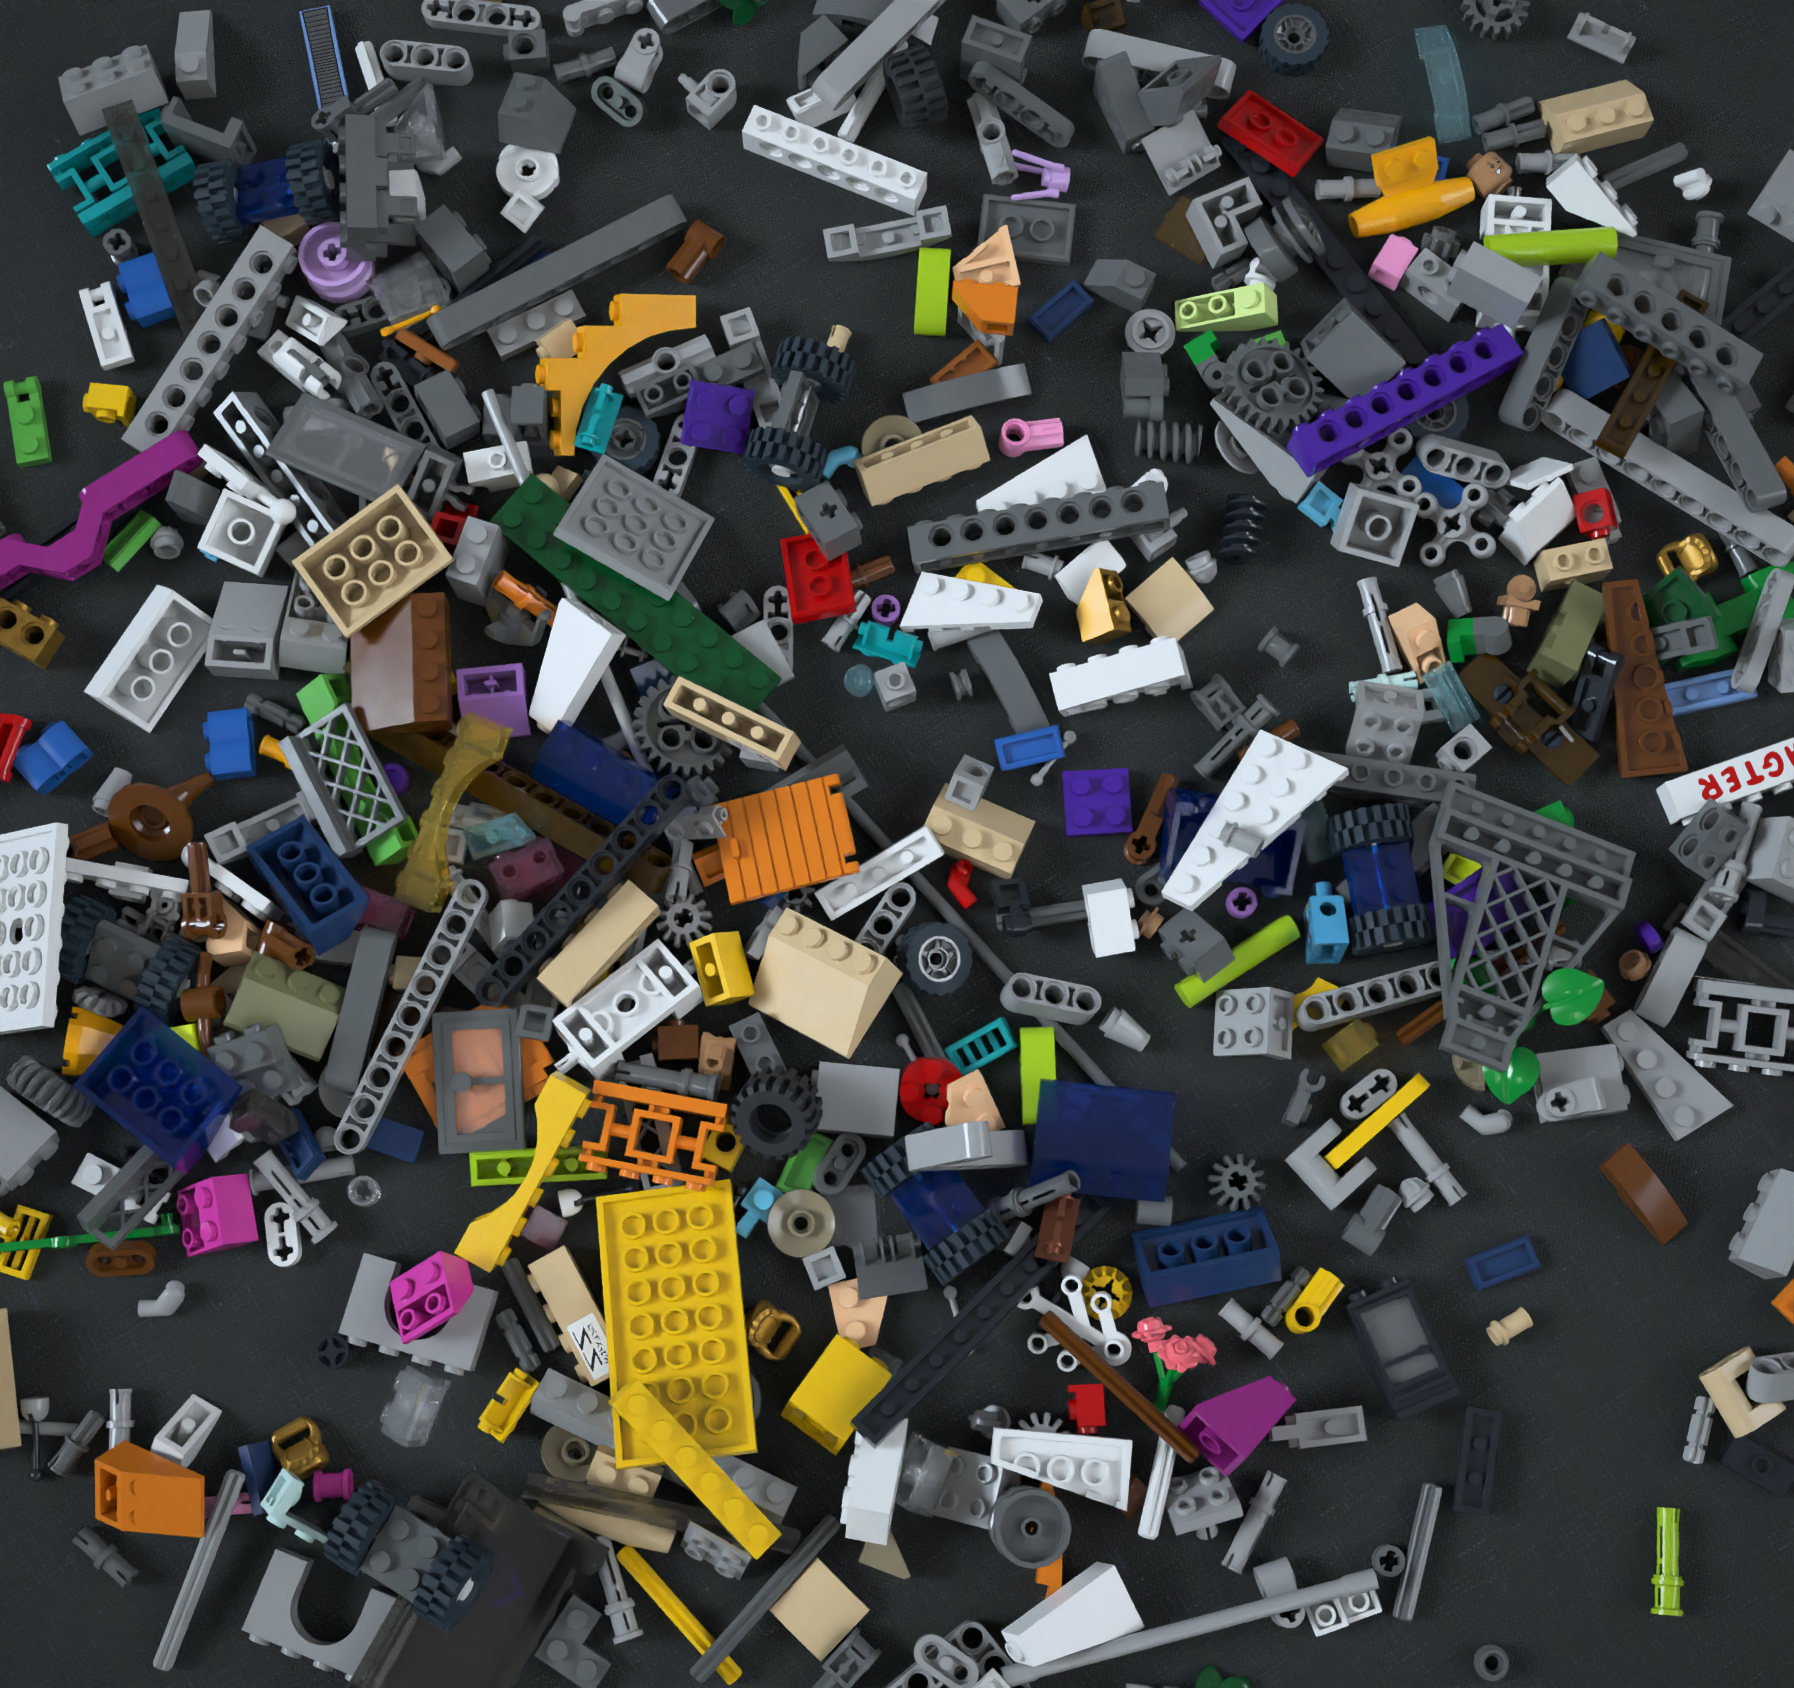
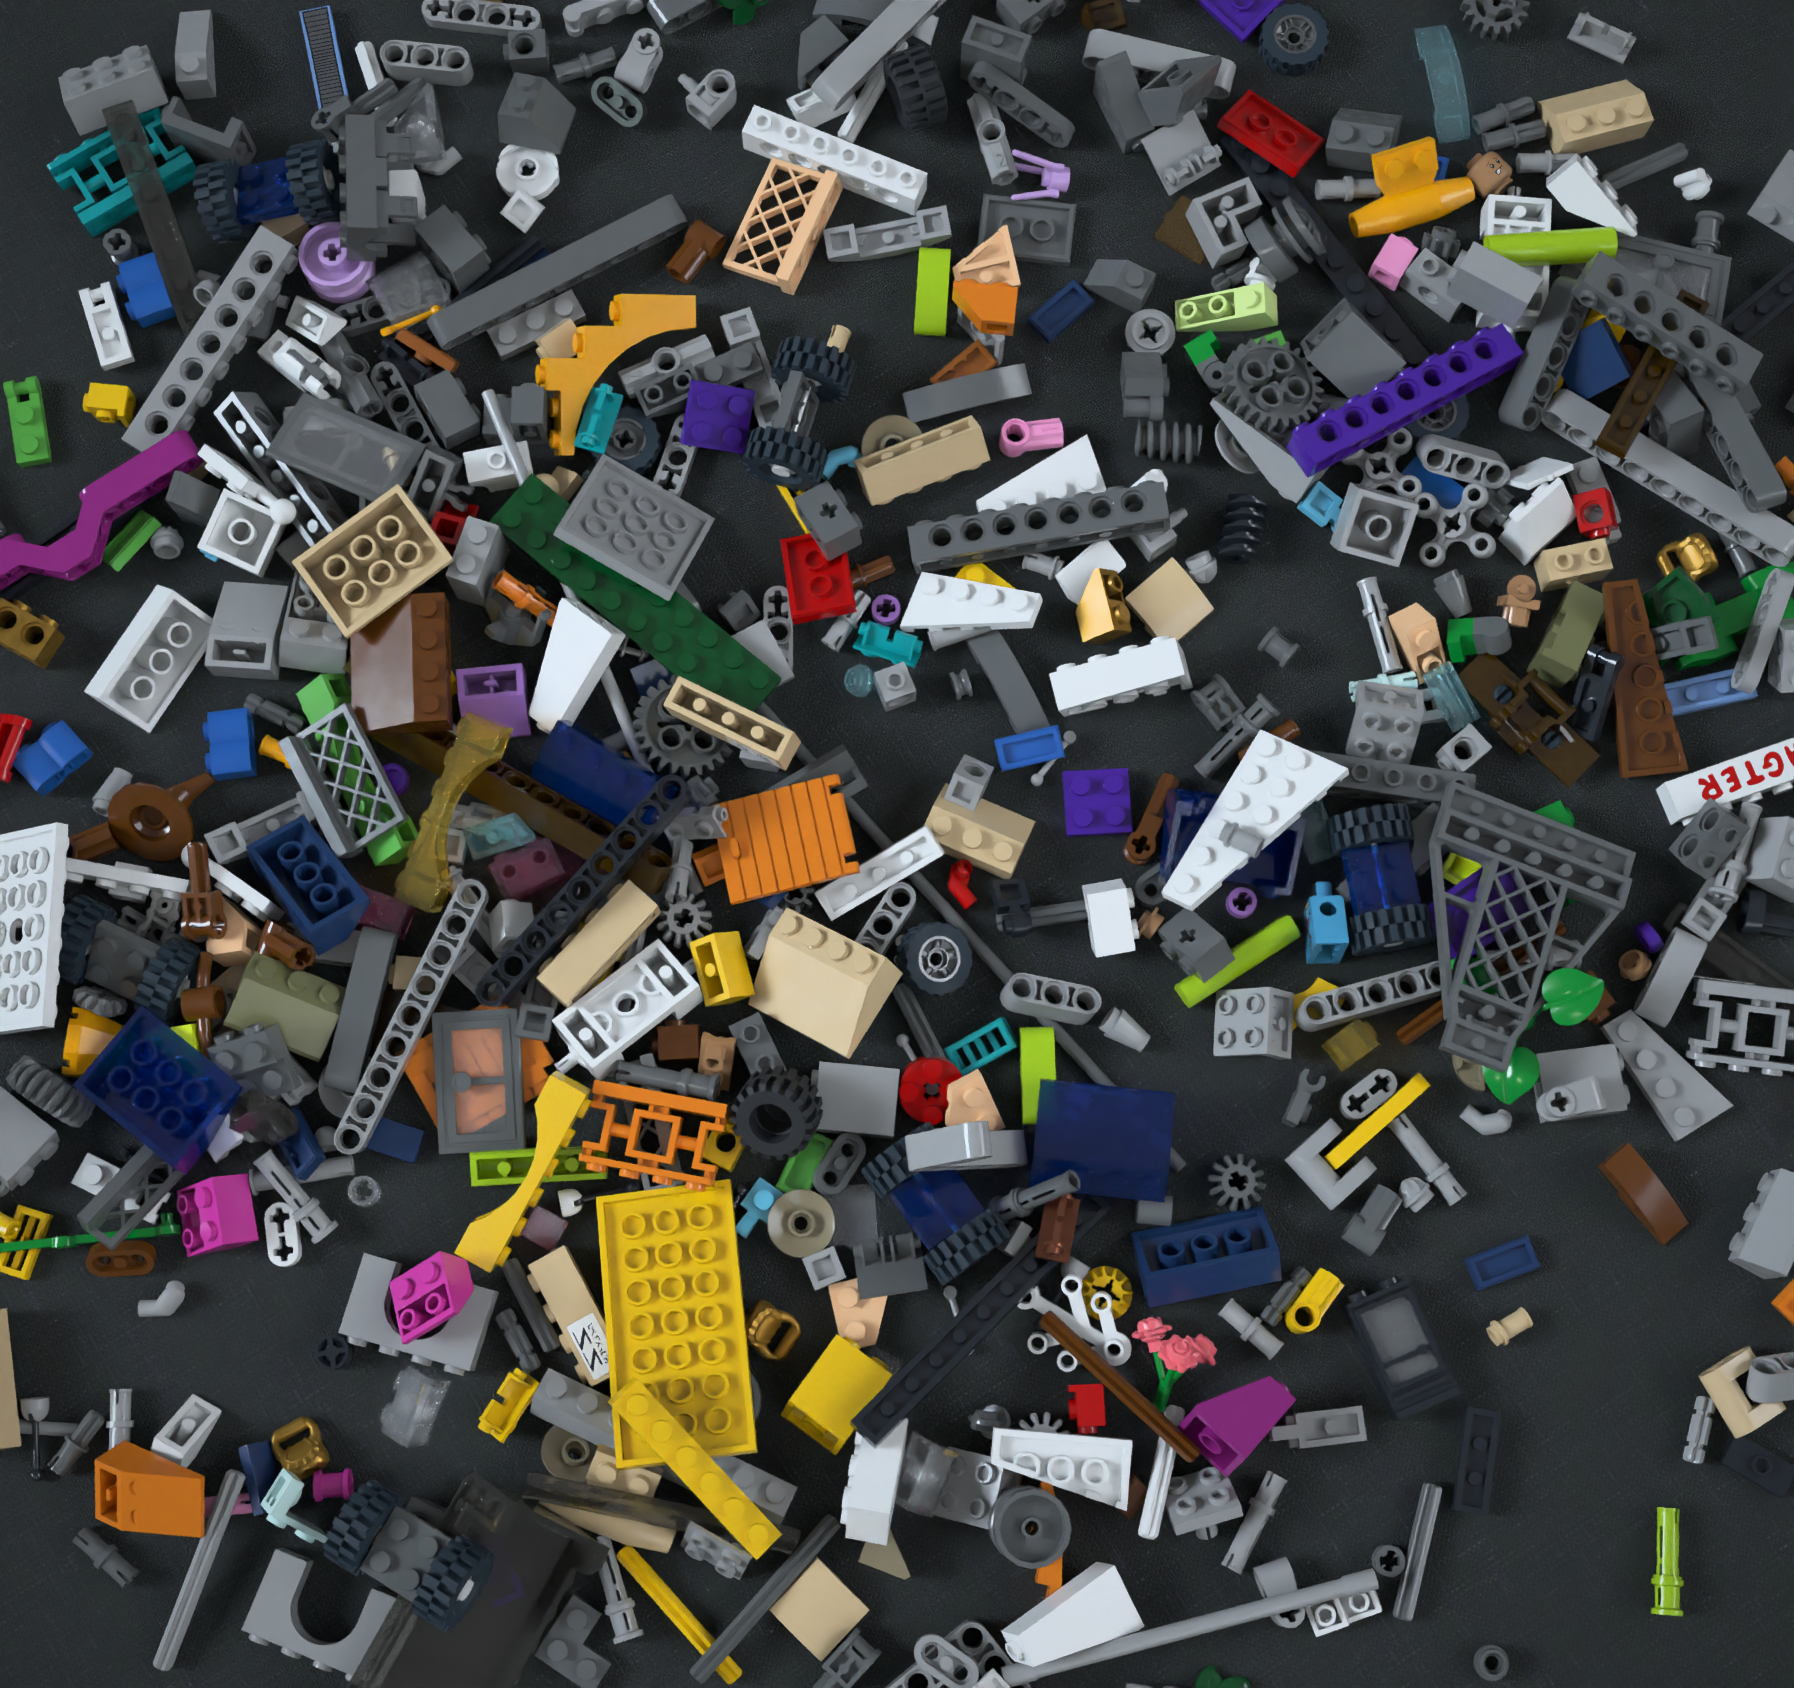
none -> light nougat fence [722,157,843,295]

